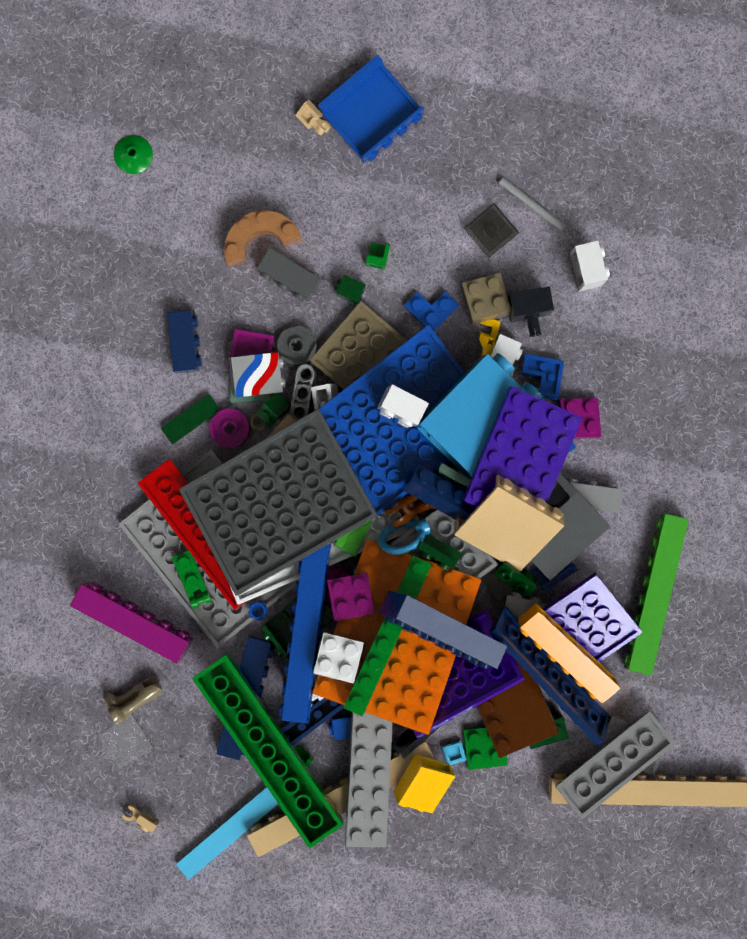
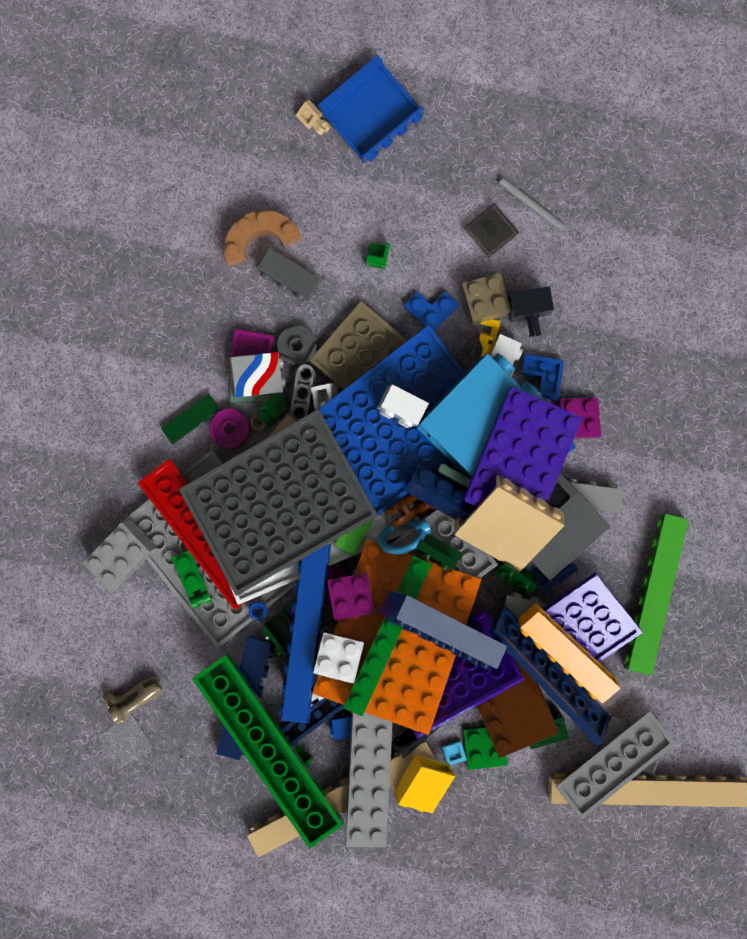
magenta brick [70,582,193,664] -> none
green dish [114,135,153,174] -> none
tan plate [122,804,159,832] -> none
dark blue brick [168,310,202,374] -> none
medium azure tile [176,787,278,880] -> none
dark green brick [334,275,366,305] -> none
white brick [570,241,610,292] -> none
none -> light grey brick [83,519,158,592]

